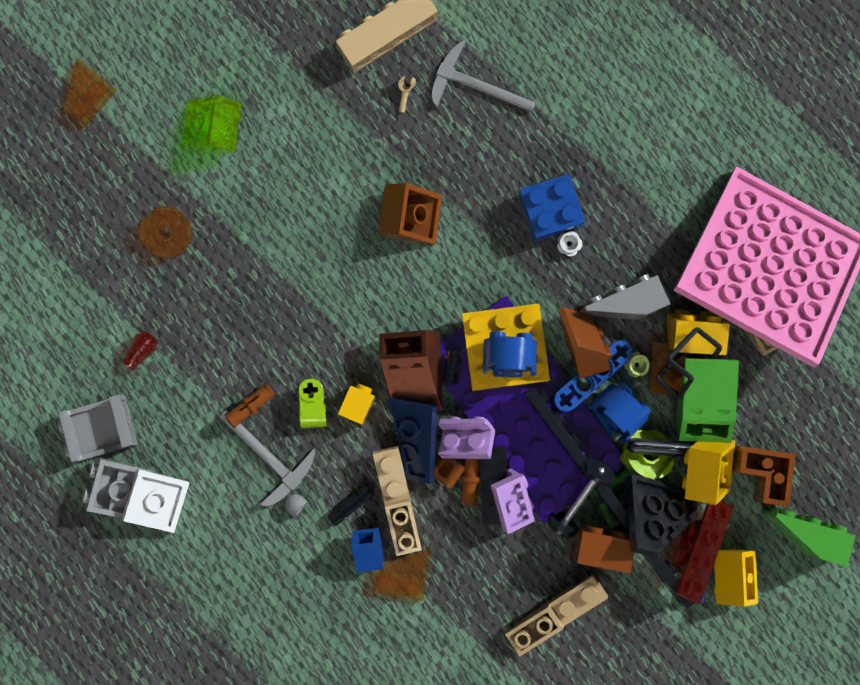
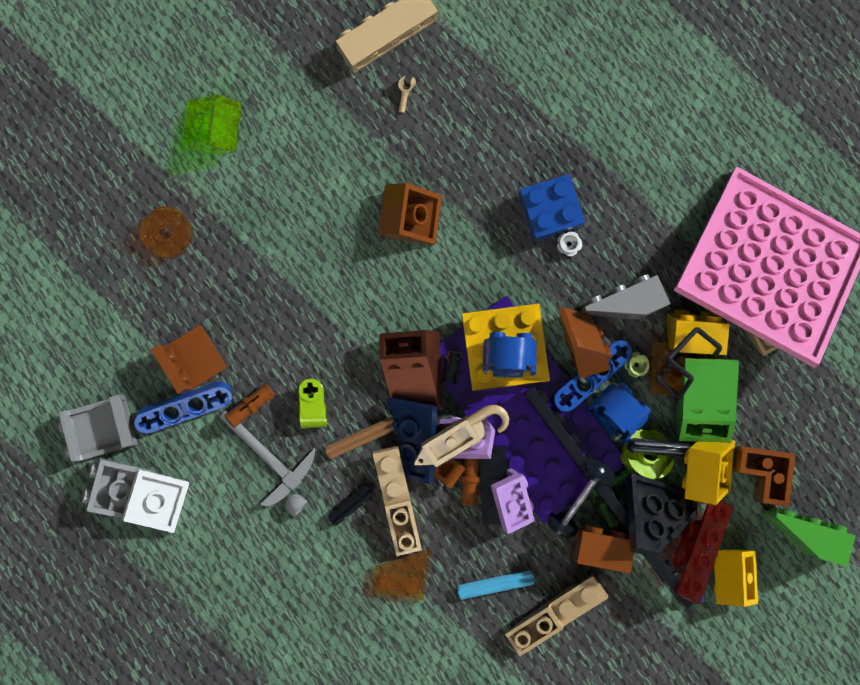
clear orange wing [63,58,117,129] -> none
clear red cone [122,330,159,370] -> none
yellow brick [338,383,375,425] -> none
blue brick [351,528,384,572] -> none
light grey piece [432,40,535,111] -> none
none -> blue beam [134,381,232,434]
none -> dark orange bracket [150,325,227,395]
none -> medium nougat axle [325,417,394,459]
none -> tan plate [414,405,509,467]
none -> medium azure axle [457,570,534,600]

